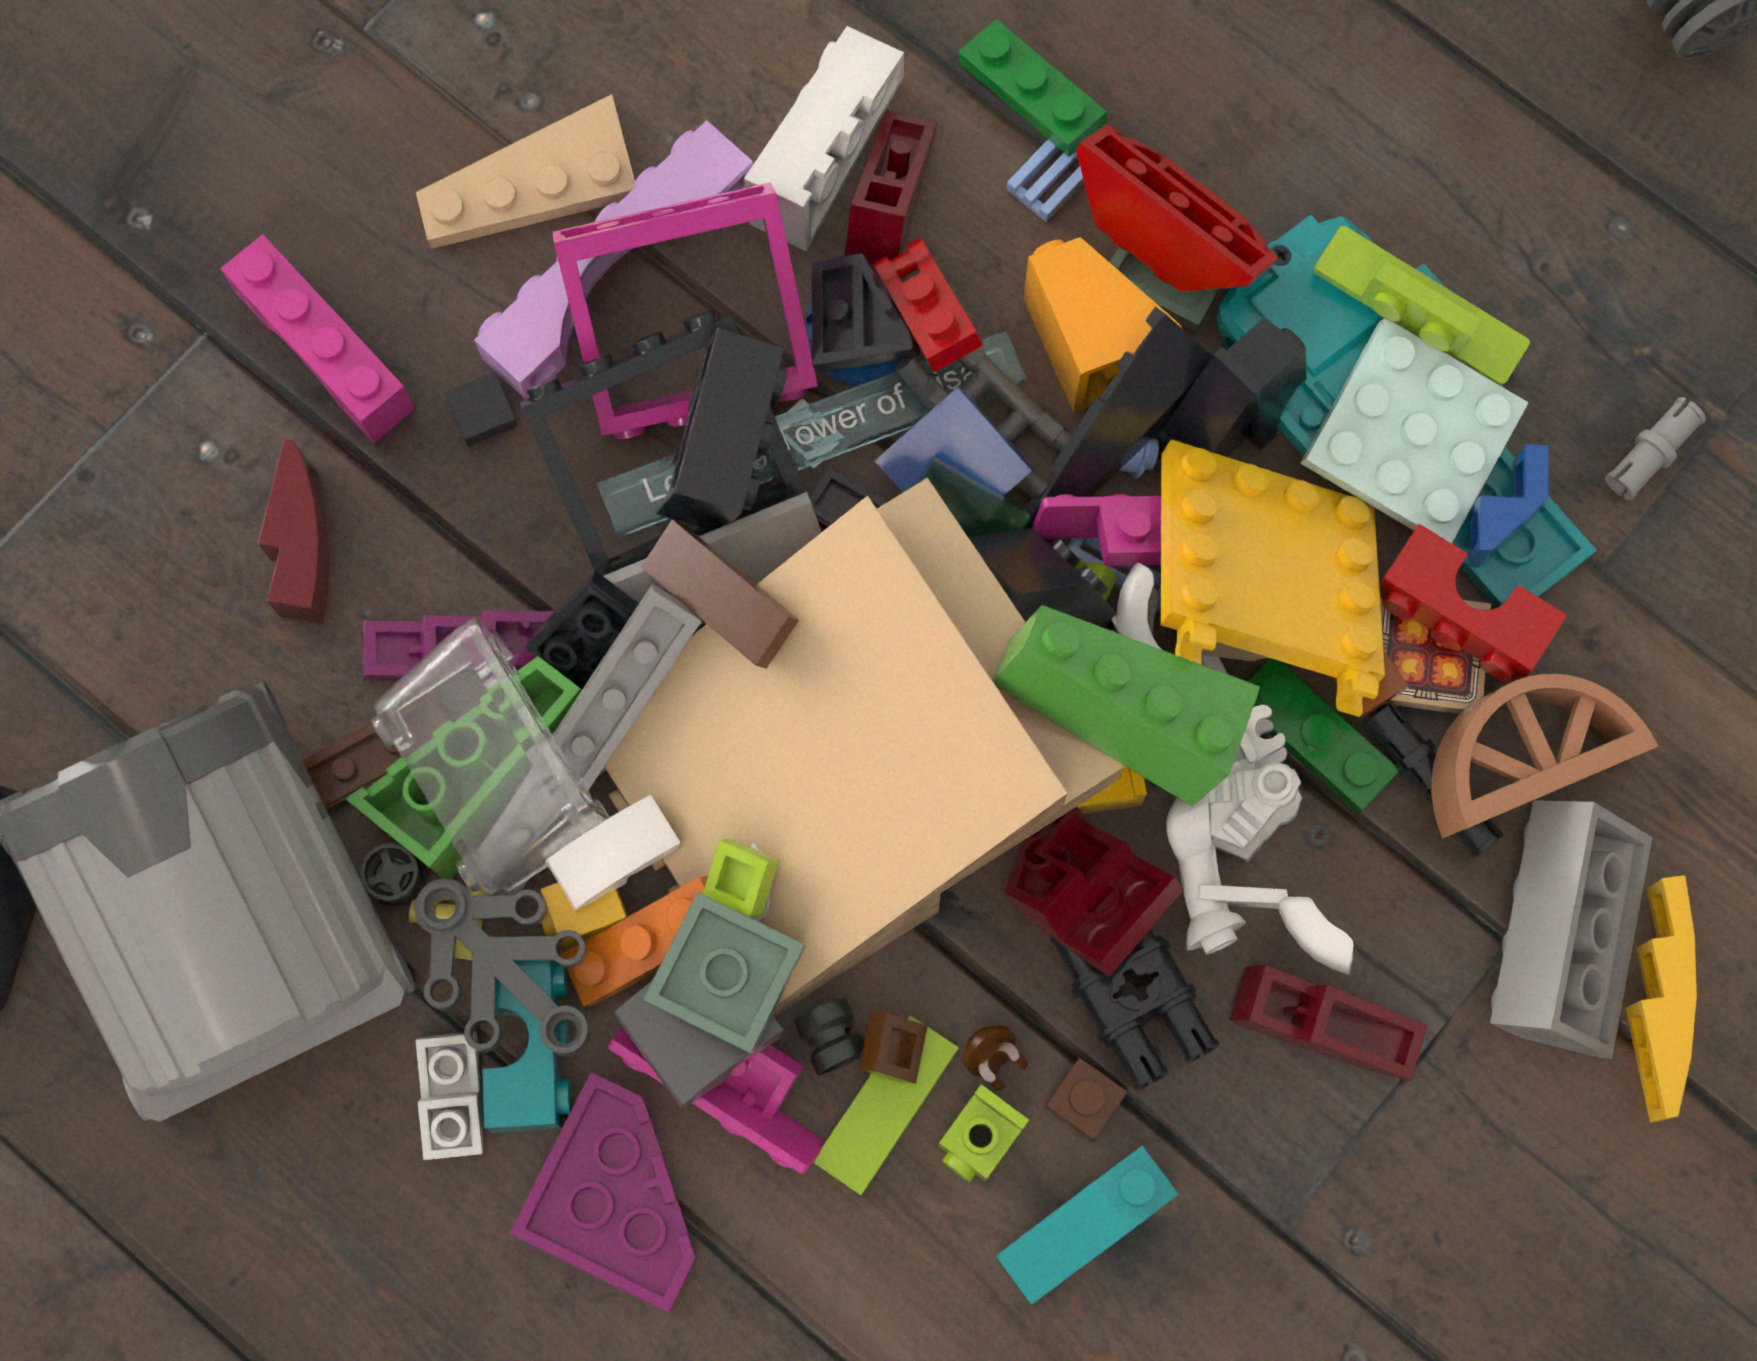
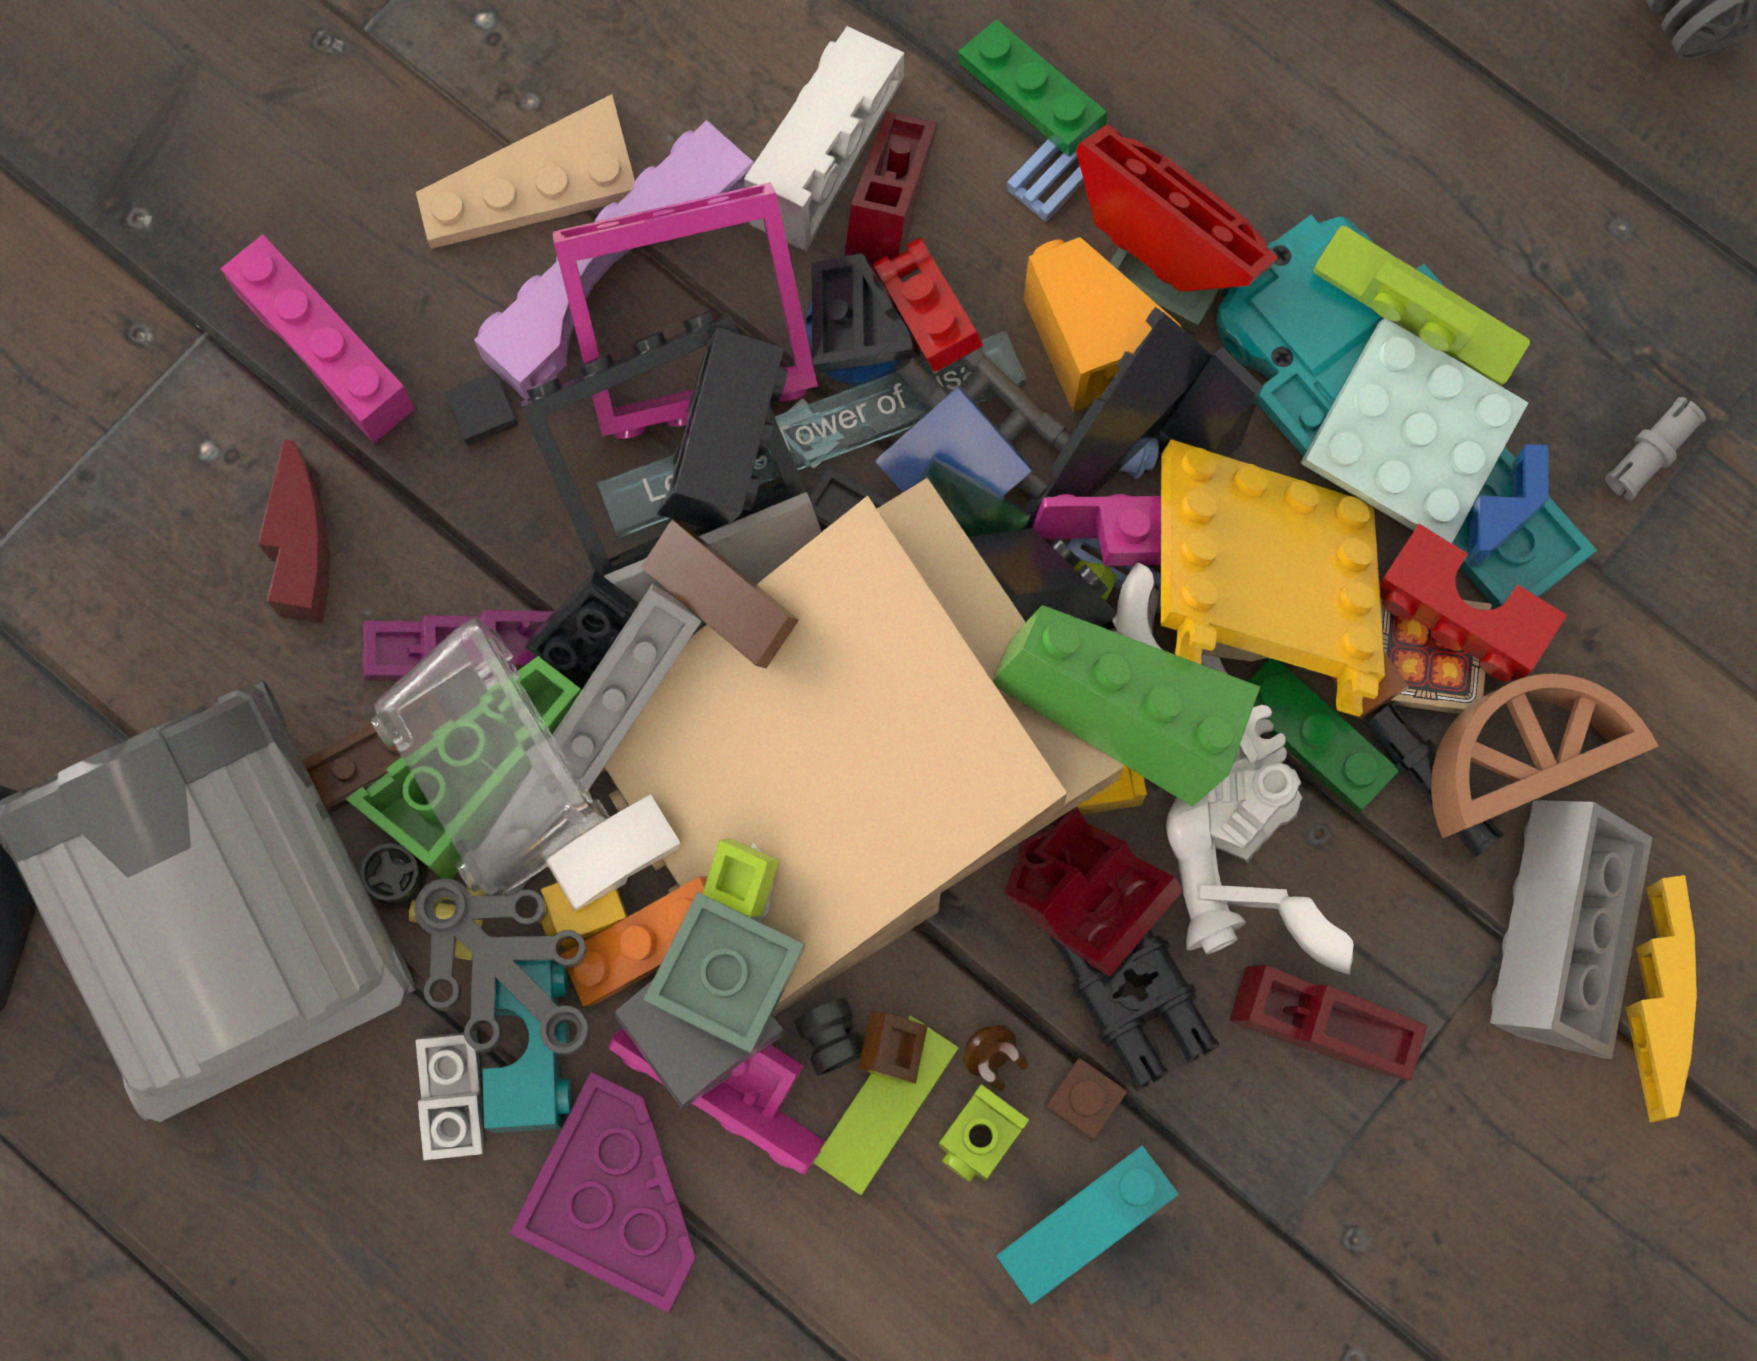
black arch [1226,317,1307,450] -> none

